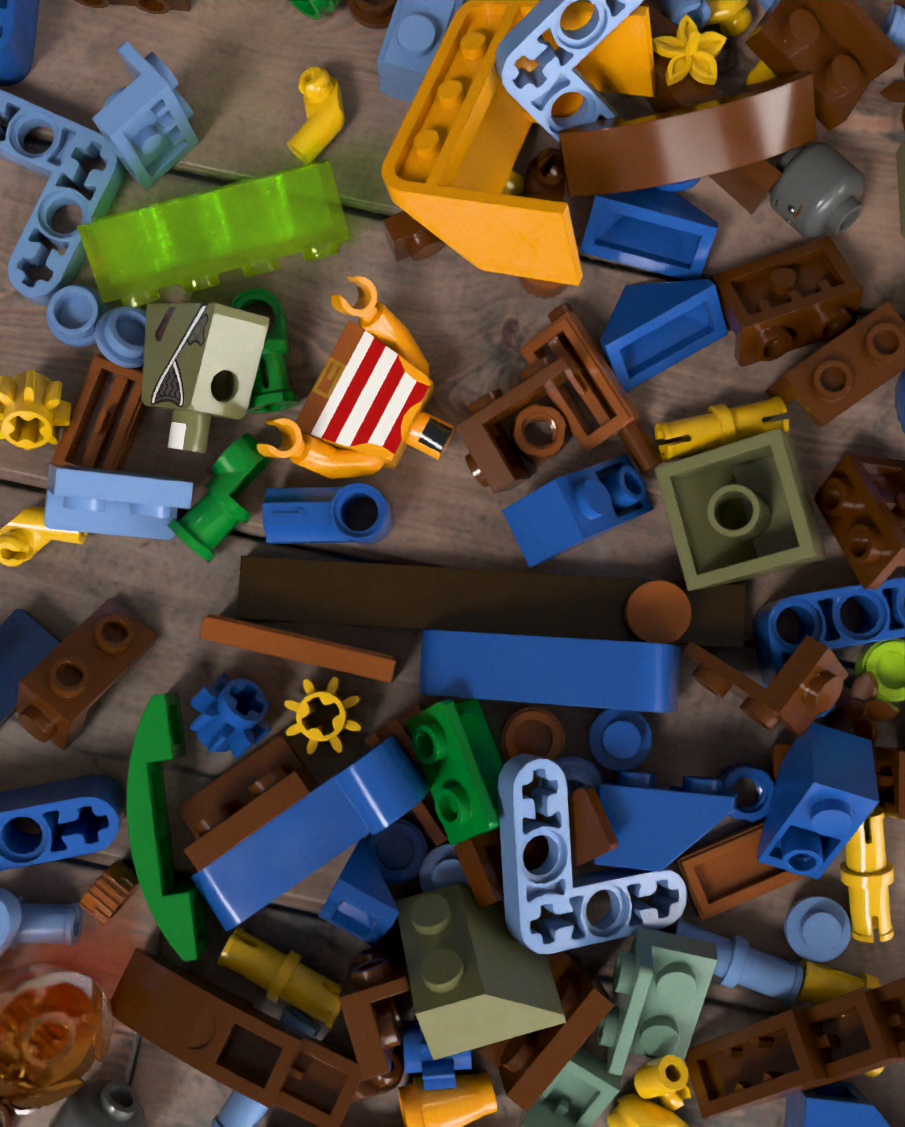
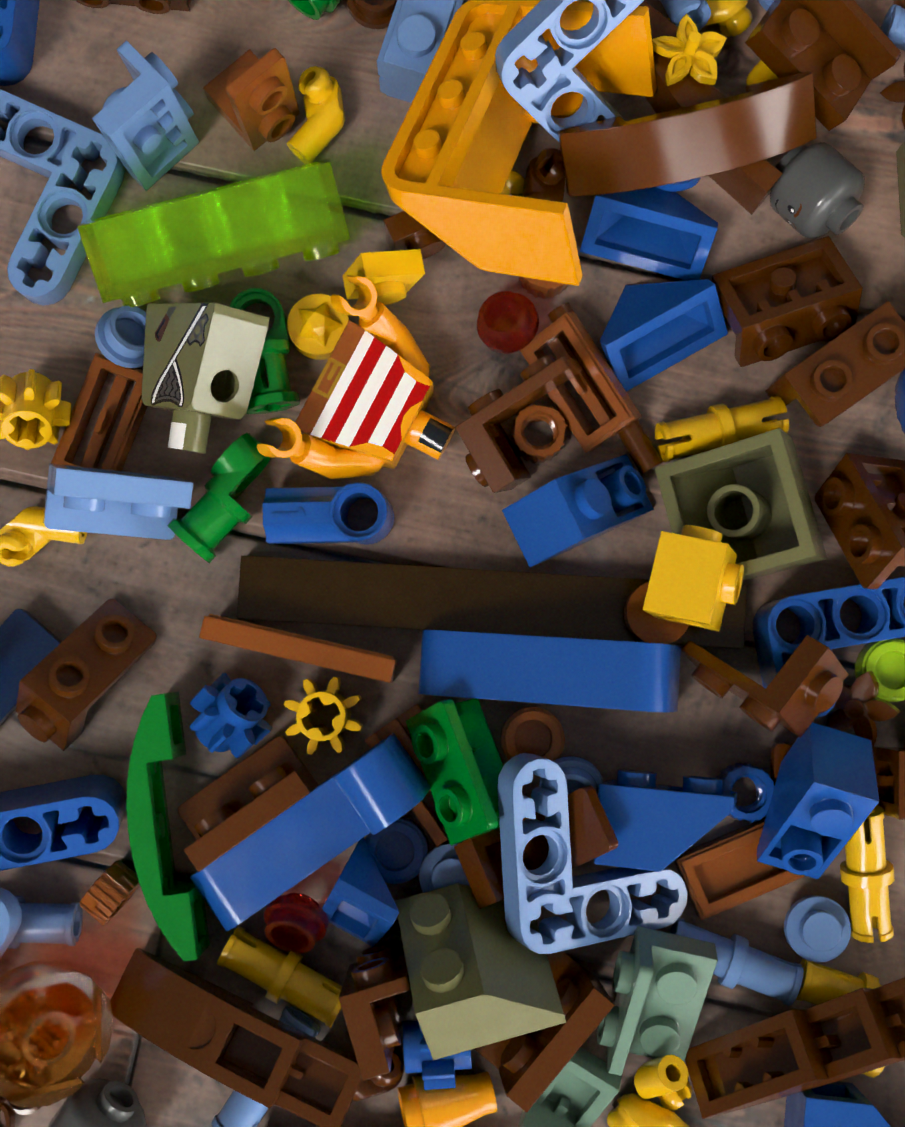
medium blue plate [46,284,110,347] -> none
blue plate [587,709,652,771] -> none
none -> dark orange bracket [203,48,300,151]
none -> clear red plate [264,893,329,953]
none -> yellow tile [287,294,349,360]
none -> yellow plate [342,249,425,305]
none -> clear red plate [477,291,539,354]
none -> yellow brick [643,525,744,632]

